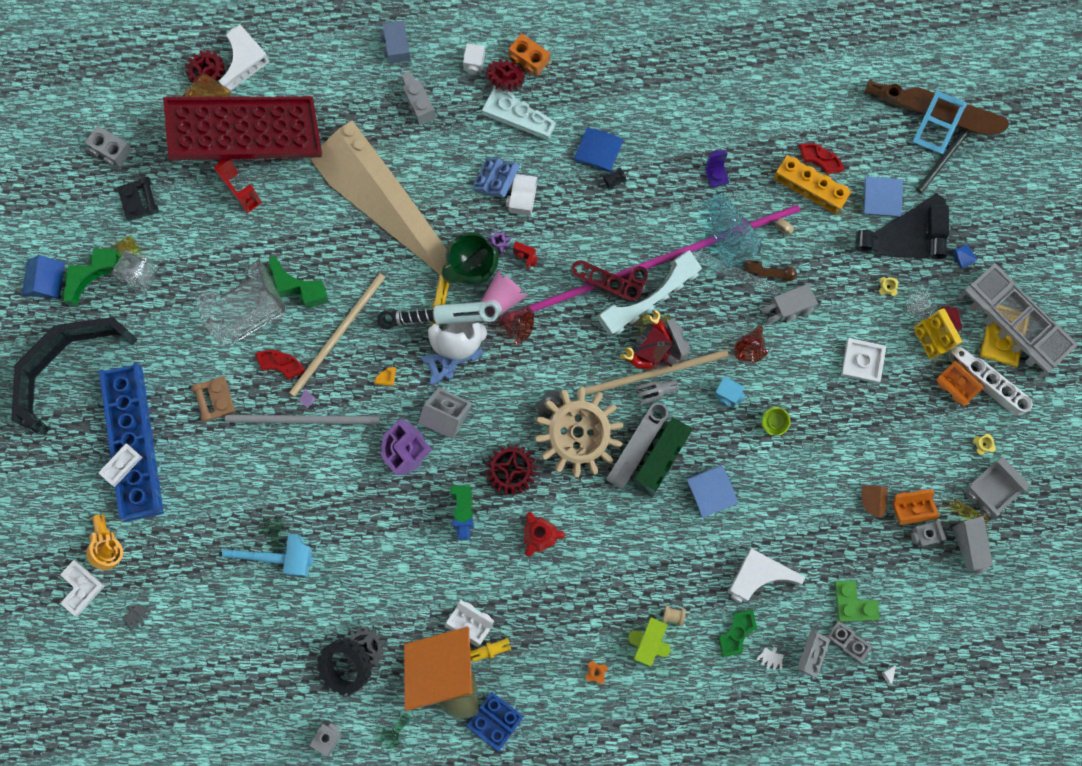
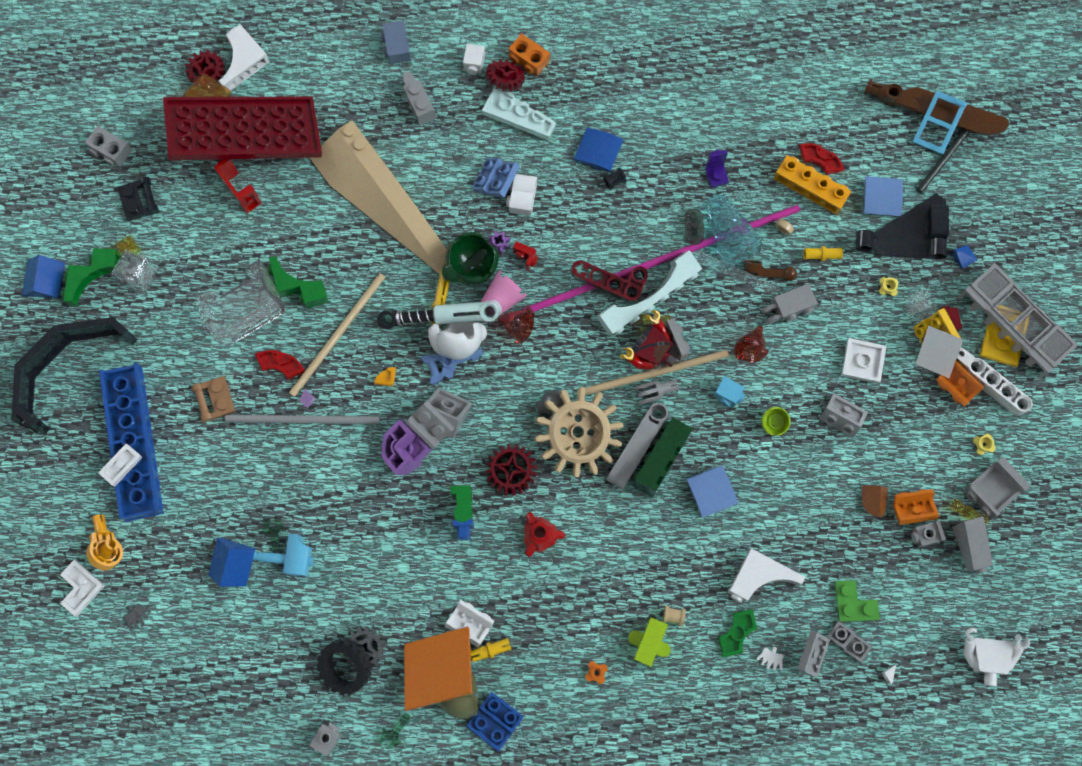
none -> blue slope [208,537,256,586]
none -> light grey bracket [406,401,454,449]
none -> clear smoke plate [684,209,704,245]
none -> yellow pin [803,246,843,261]
none -> light grey bracket [819,394,868,438]
none -> white sticker [916,326,963,378]
none -> white torso [963,628,1030,686]

